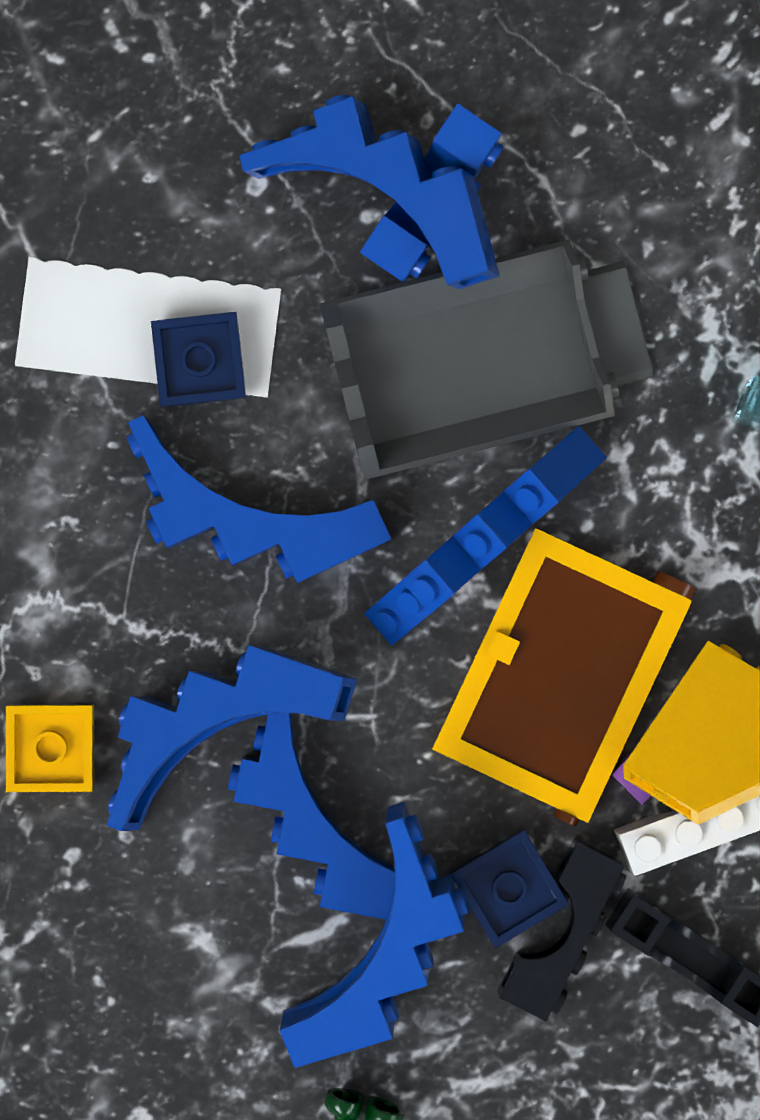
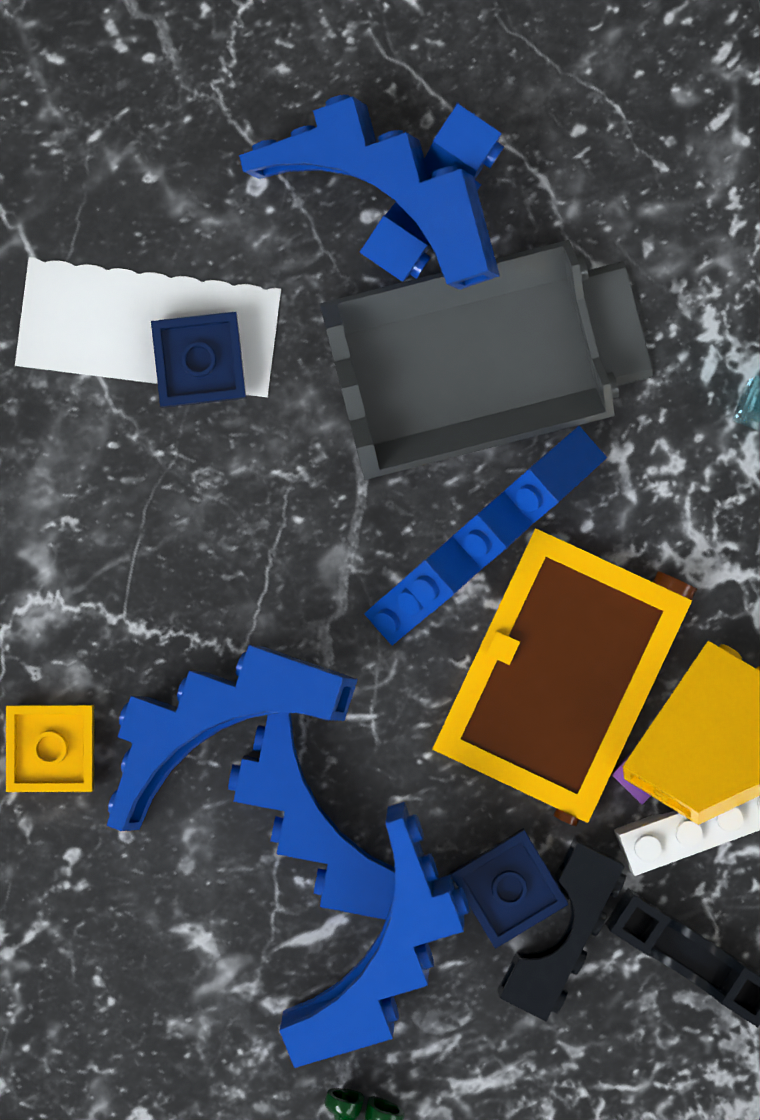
blue arch [126,415,392,583] -> none

